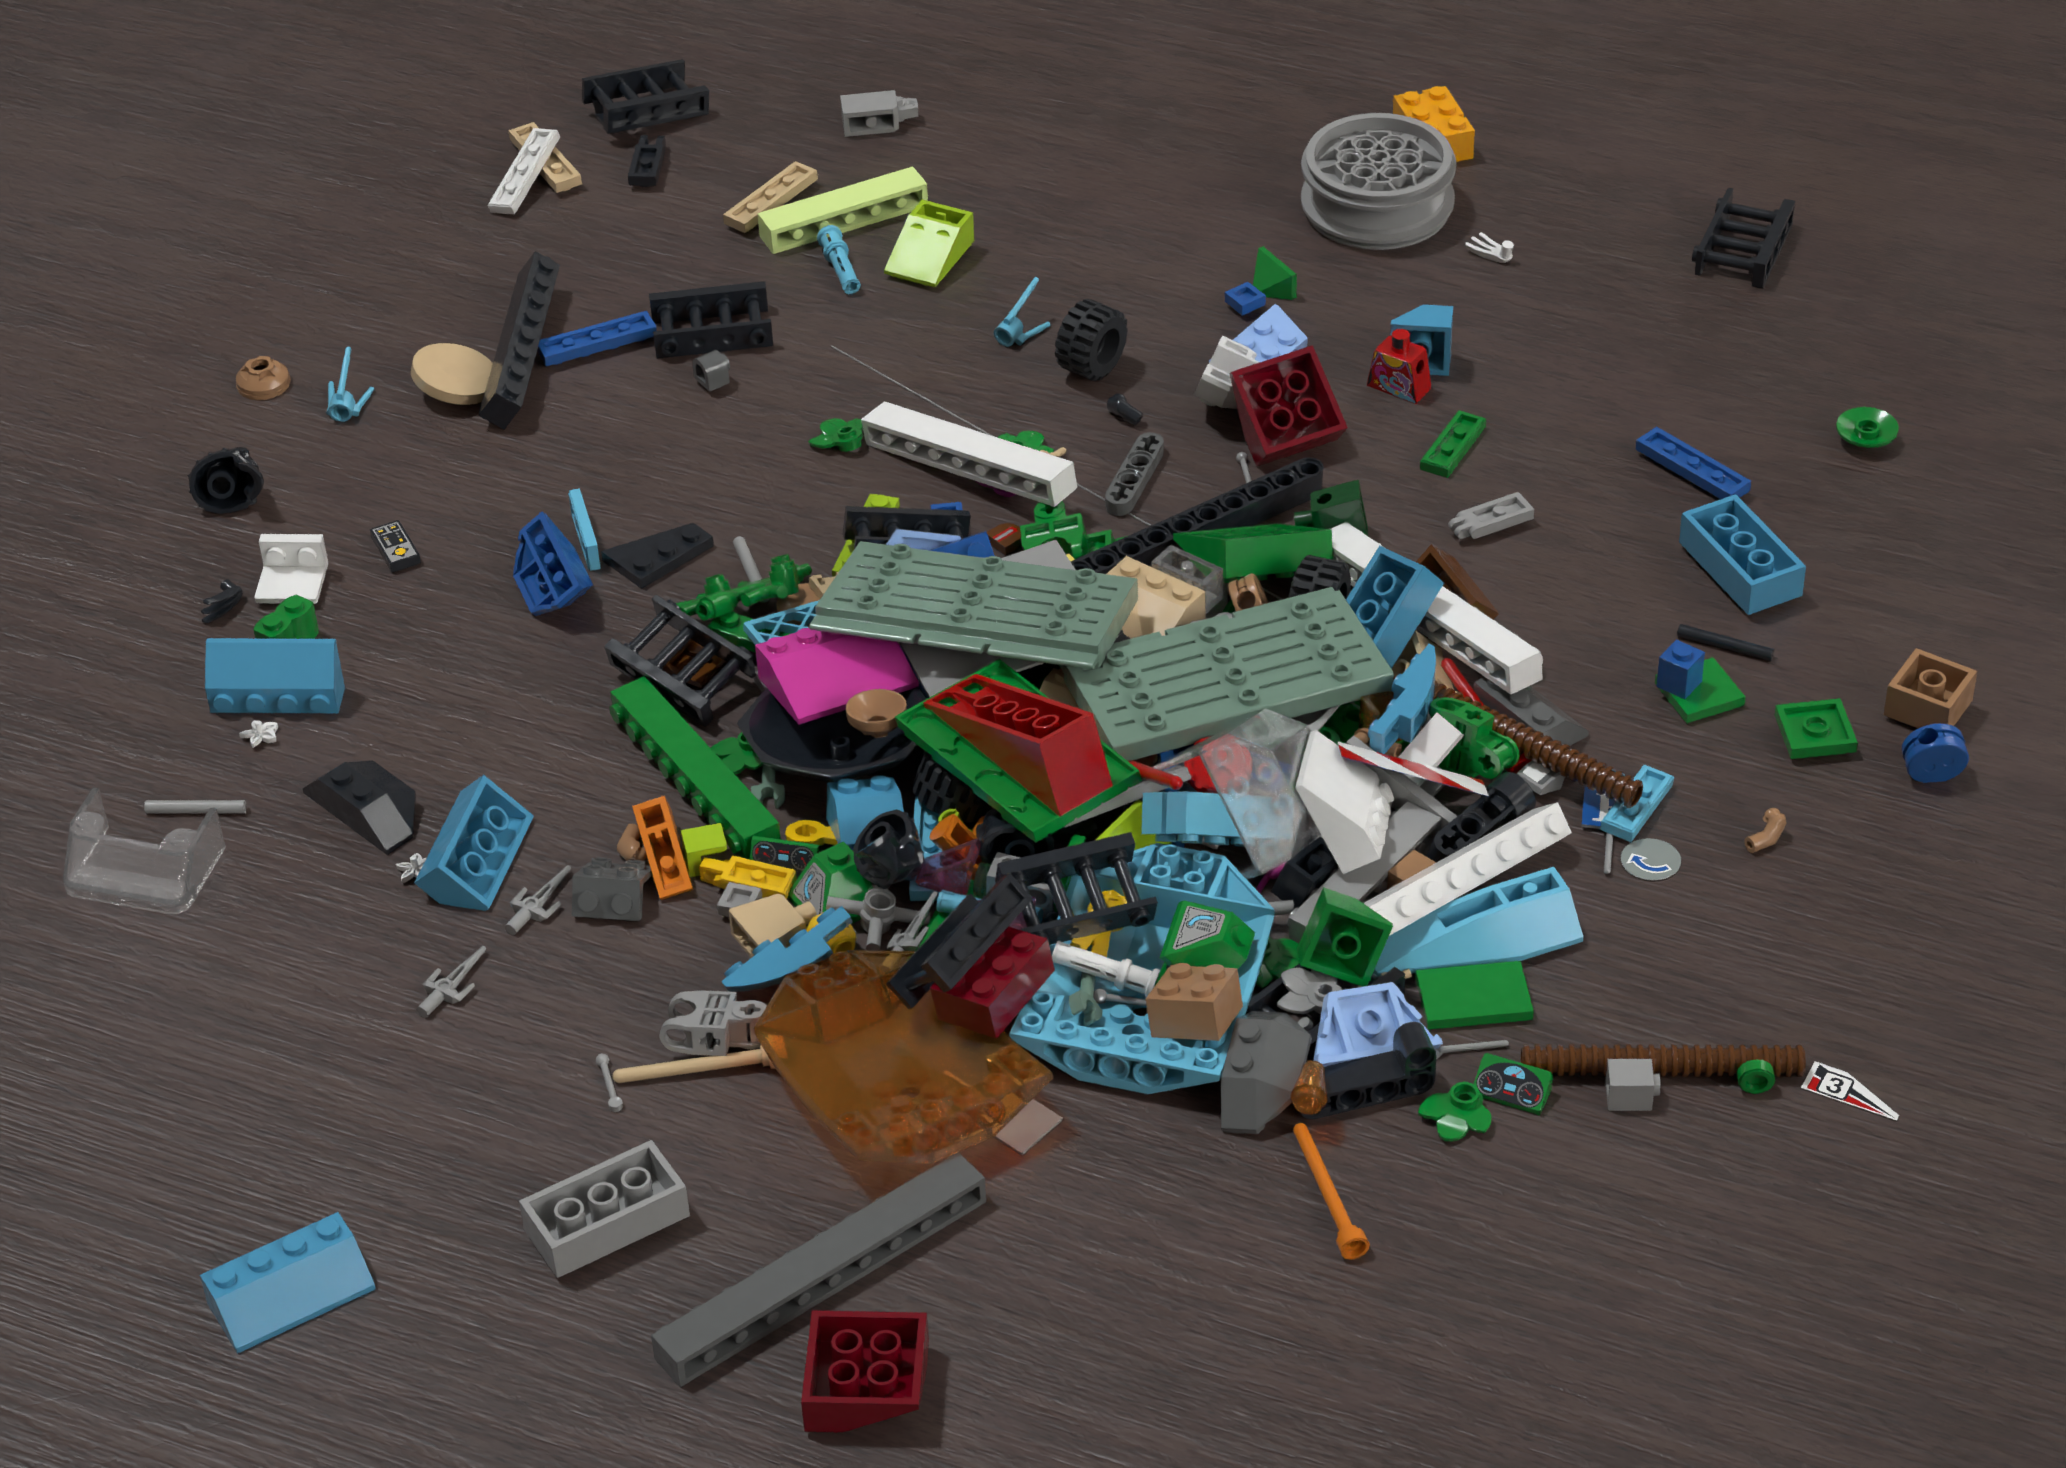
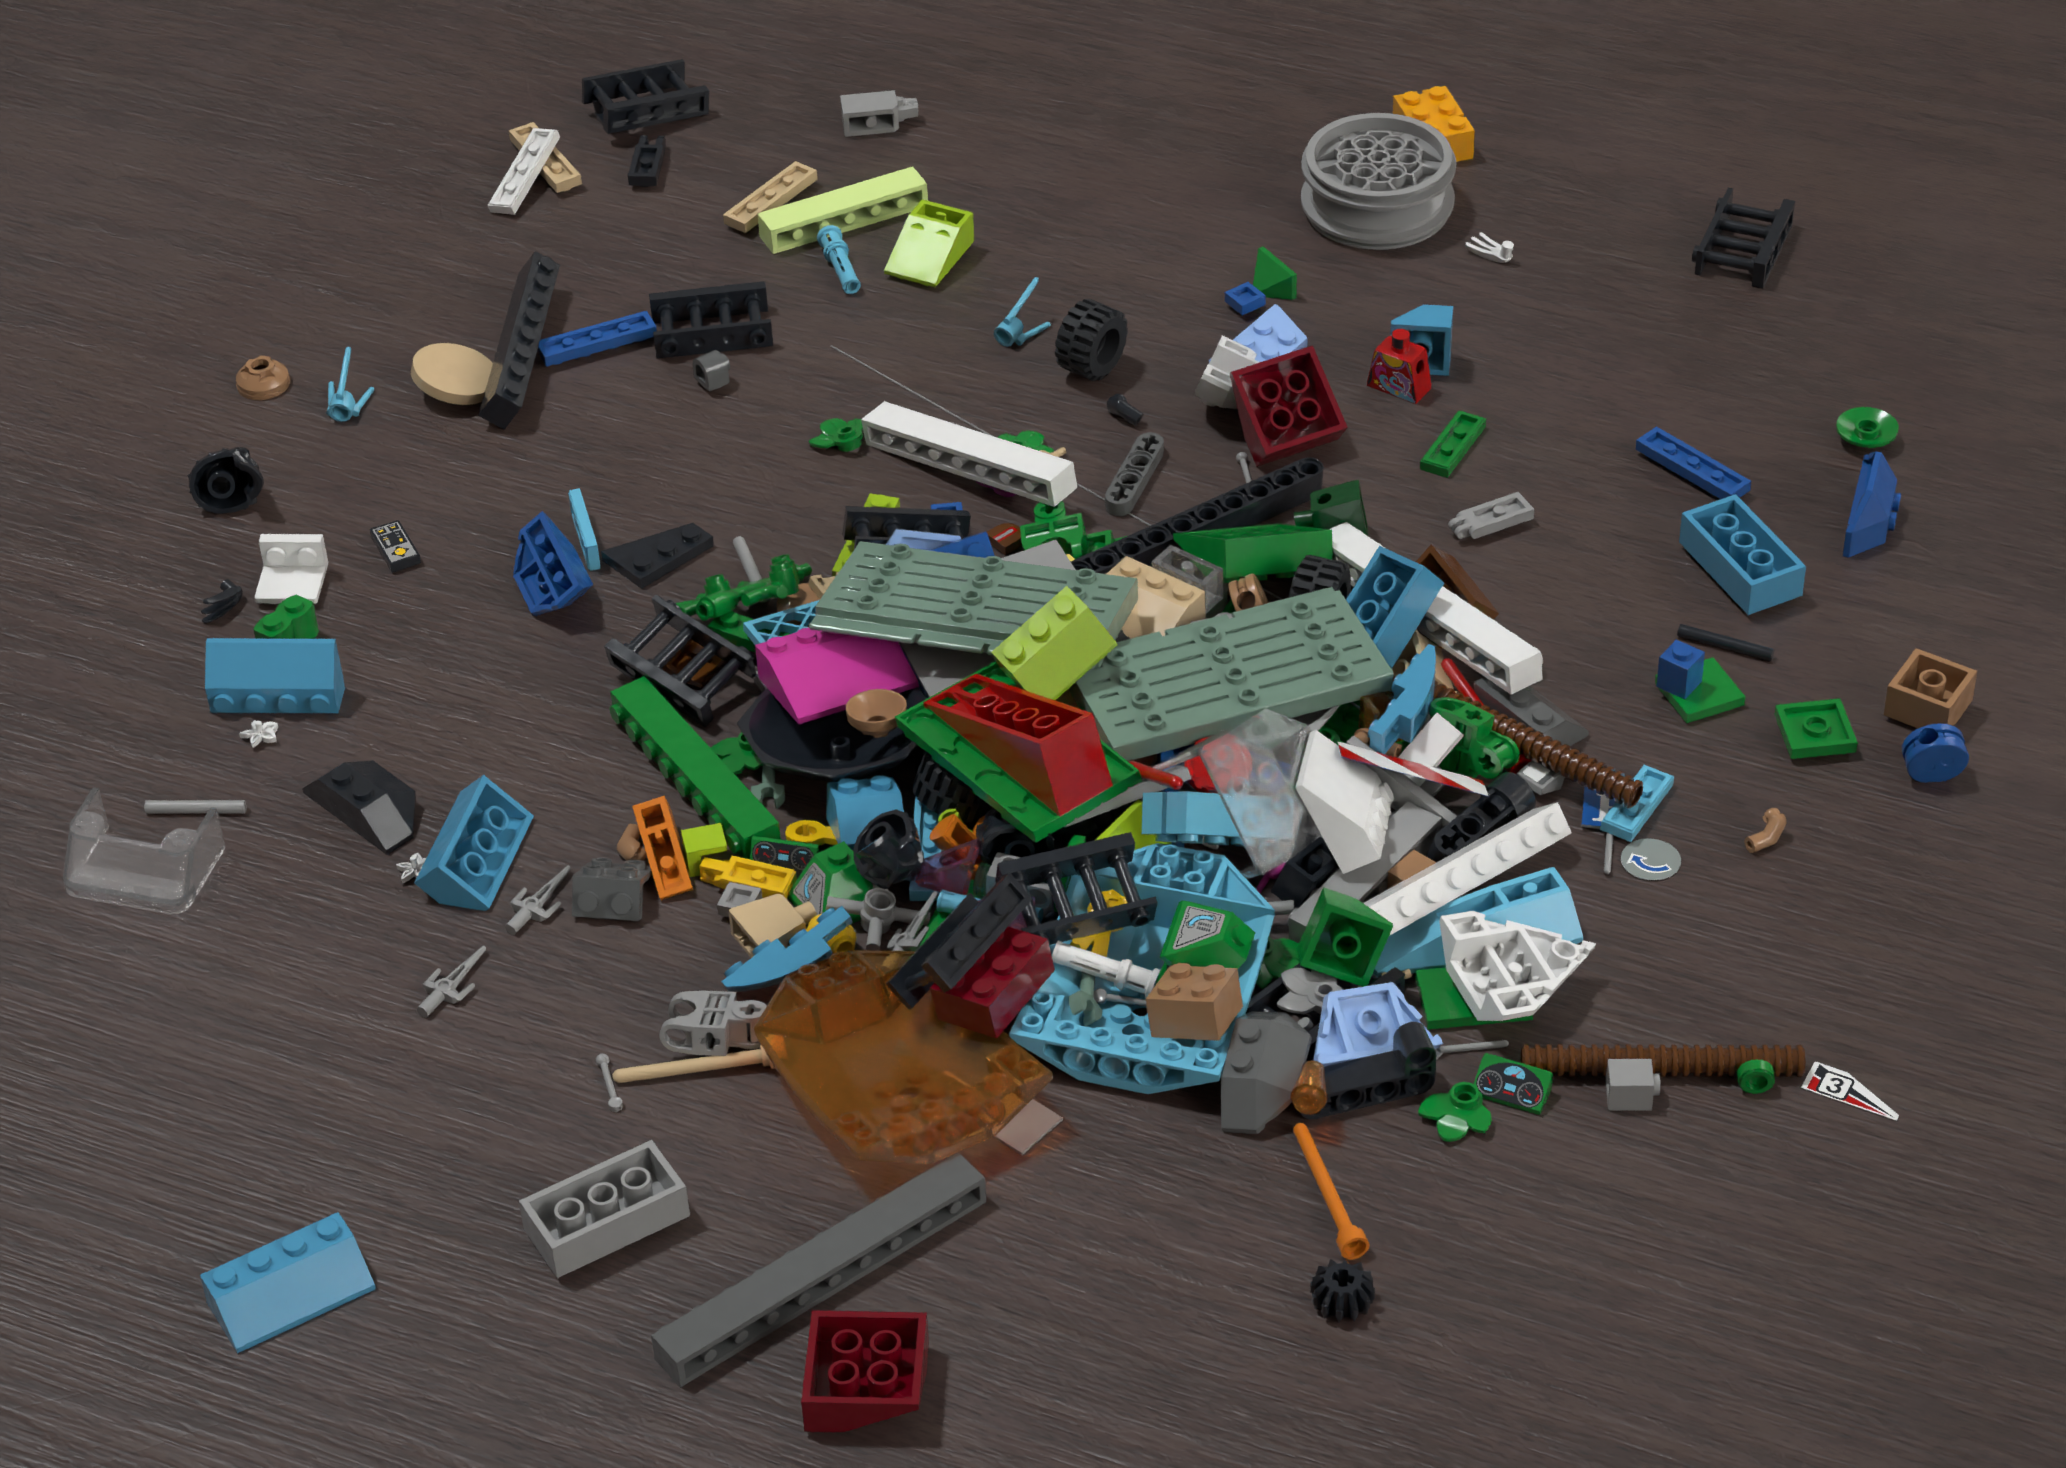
none -> lime slope [991,586,1118,700]
none -> black gear [1310,1258,1375,1323]
none -> white wedge [1439,911,1596,1021]
none -> blue wedge [1843,451,1901,557]

